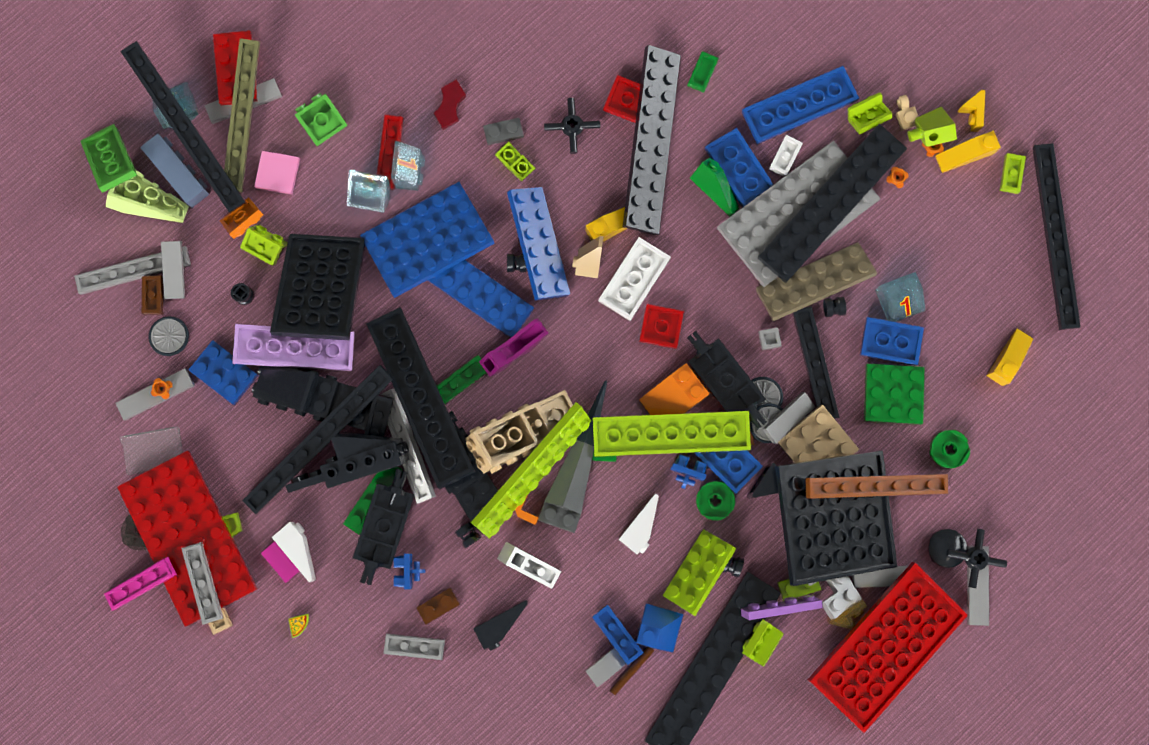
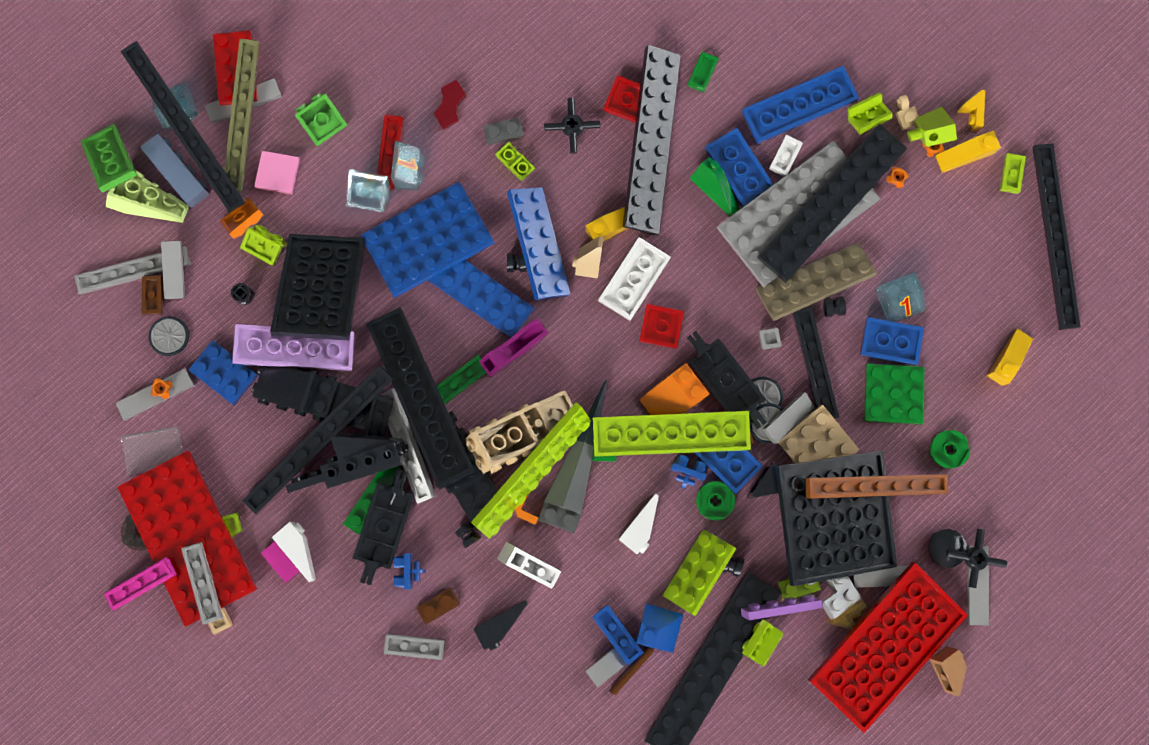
tile [288,614,309,638] -> none
none -> medium nougat slope [930,646,967,696]

